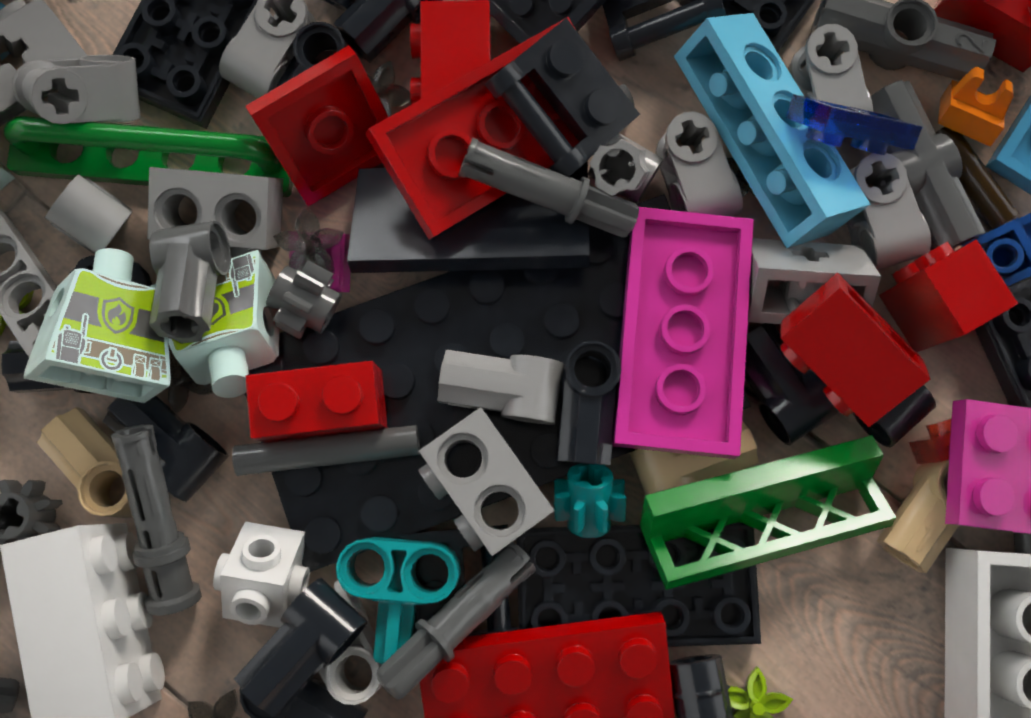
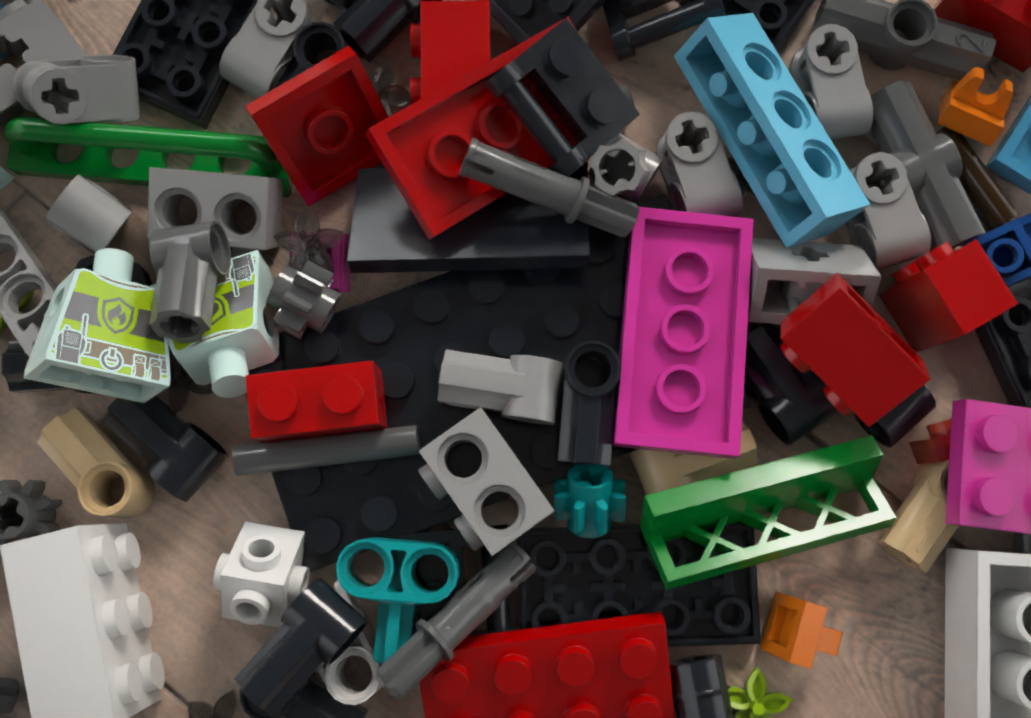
dark grey pin [111,424,202,616] -> none
clear blue plate [785,94,922,155] -> none
none -> orange tile [759,591,843,669]

